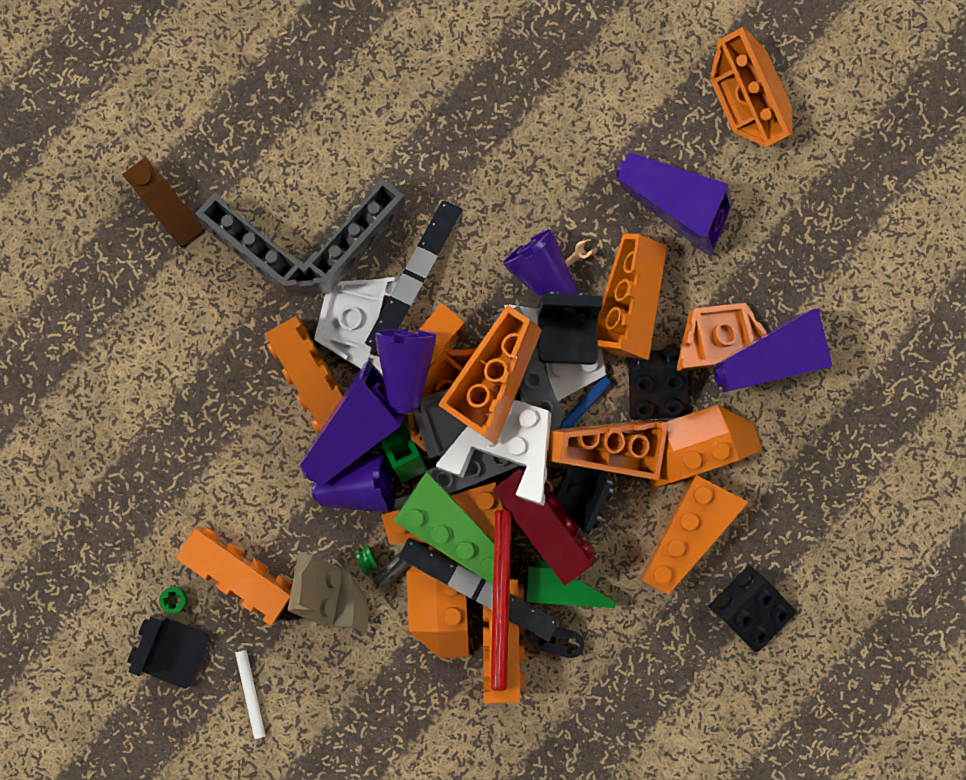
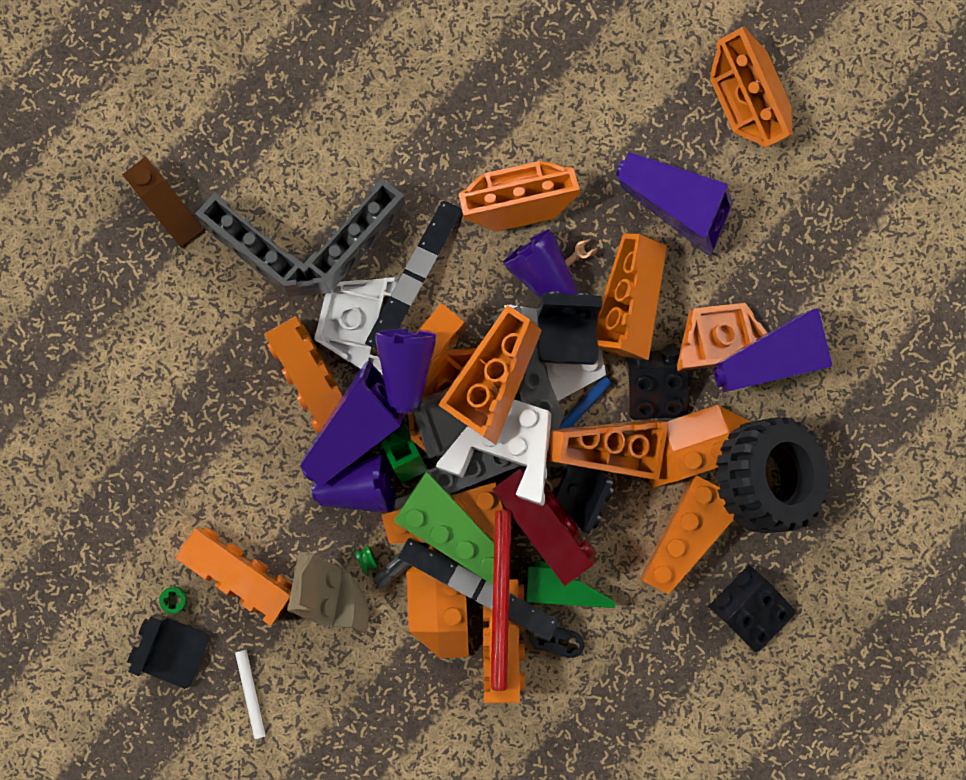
none -> orange wedge [459,161,580,232]
none -> black tyre [715,417,831,533]

